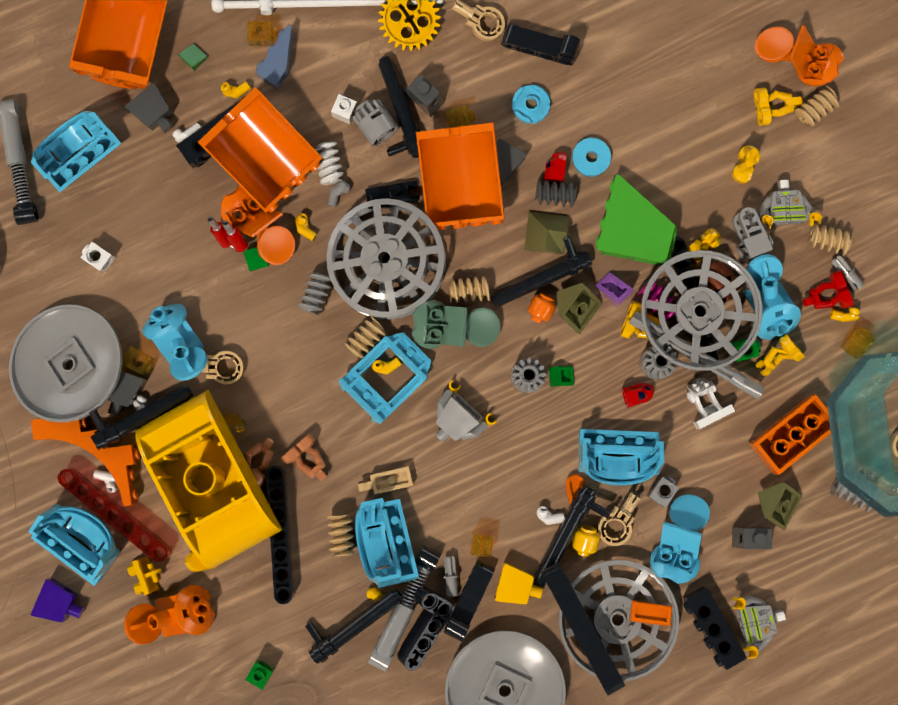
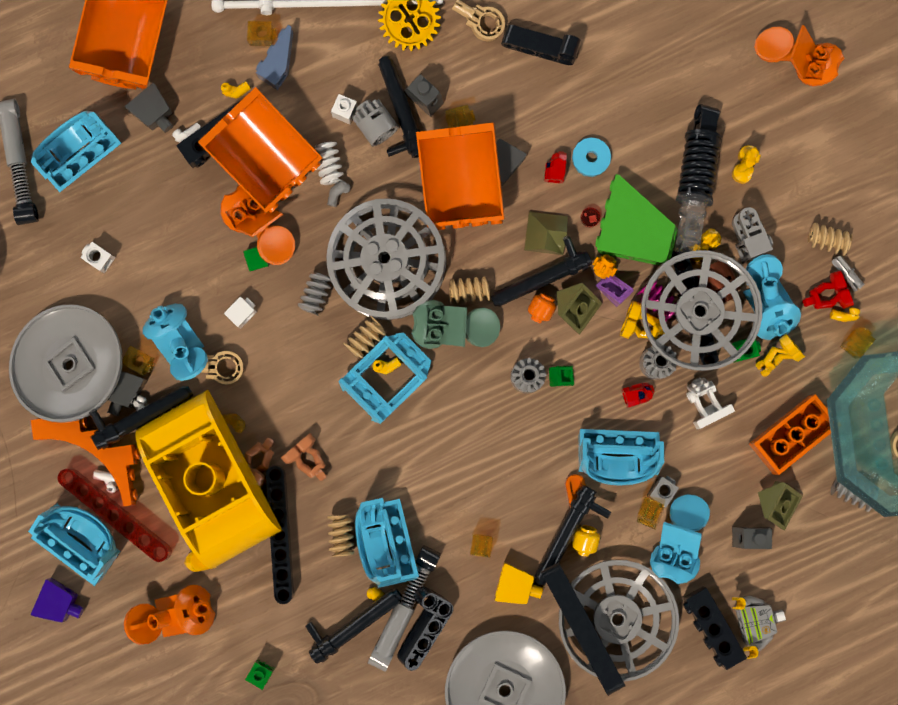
yellow hips [127,556,162,596] -> none
green slope [179,44,208,71] -> none
red piece [207,216,248,252] -> none
yellow arm [295,213,318,241] -> none
tan plate [358,466,413,495] -> none
black hinge [365,181,420,209] -> none
light grey torso [436,380,497,442] -> none
light grey axle [443,556,459,597] -> none
black beam [444,560,495,642] -> none
medium azure tile [512,85,550,124] -> none
dark grey piece [535,179,576,208] -> none
white arm [537,506,565,525] -> none
tan pin [597,492,641,546] -> none
light grey piece [629,311,765,400] -> none
orange tile [629,600,672,626] -> none
yellow piece [753,87,802,126] -> none
light grey torso [759,180,822,229] -> none
tan piece [795,86,839,127] -> none
none -> white brick [224,297,257,329]
none -> clear red tile [580,207,600,228]
none -> light orange gear [593,254,618,279]
none -> clear yellow brick [637,497,664,530]
none -> black piece [675,104,722,253]

